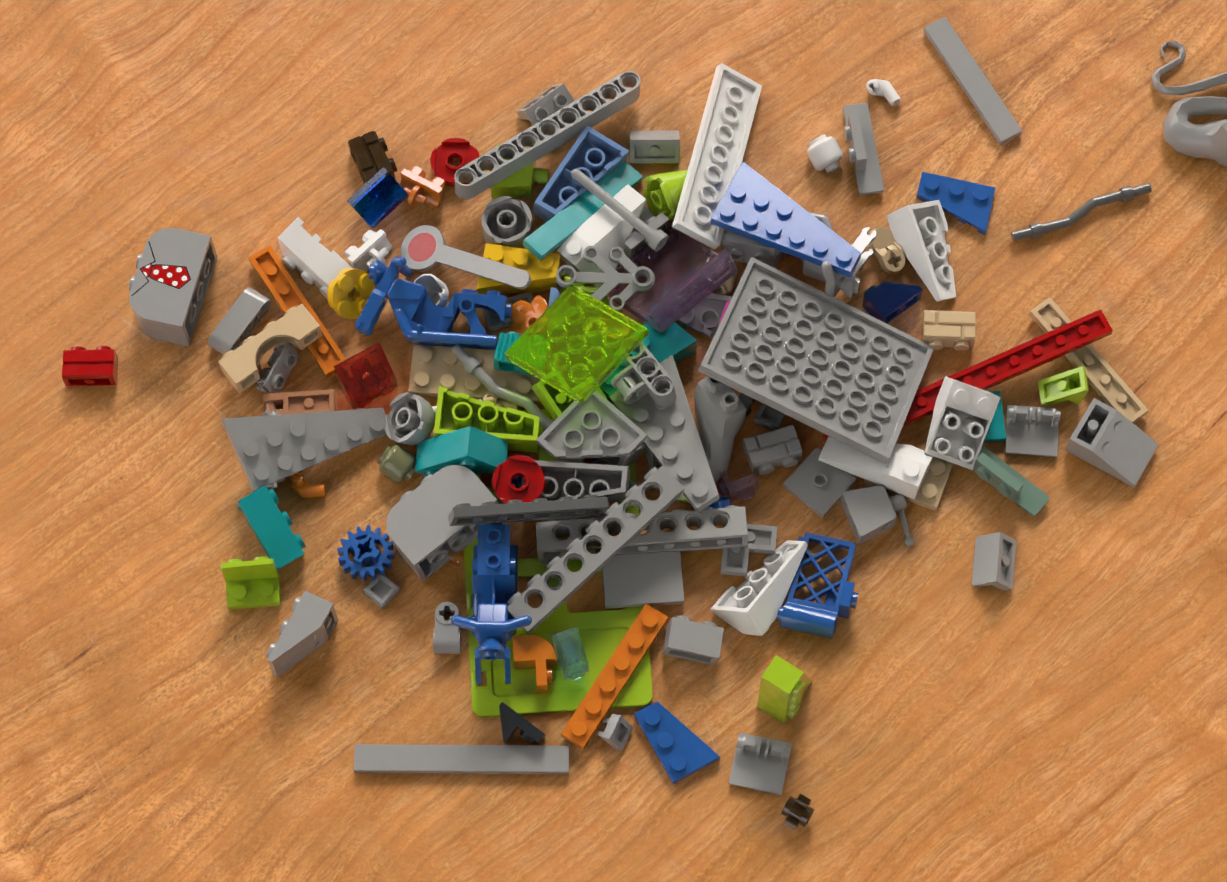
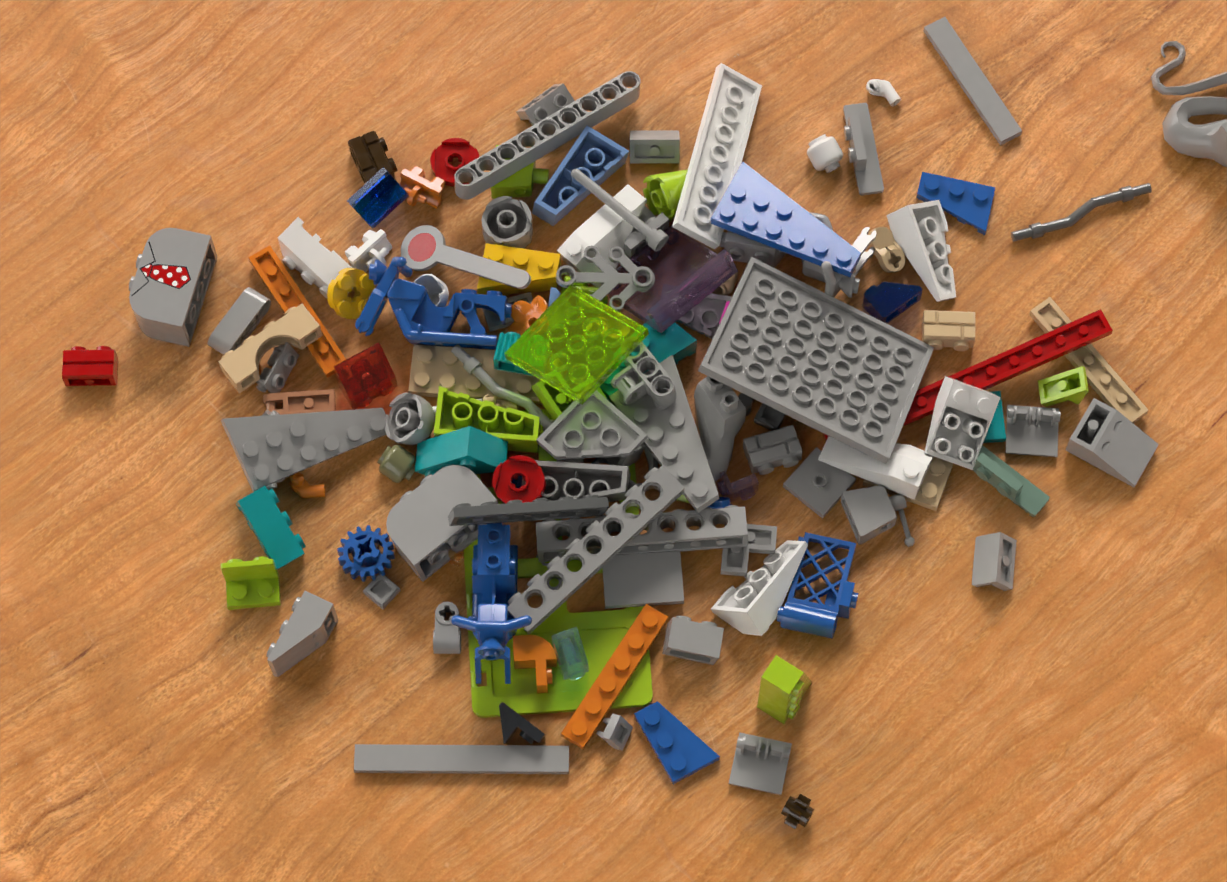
teal tile [523,161,643,261] -> none

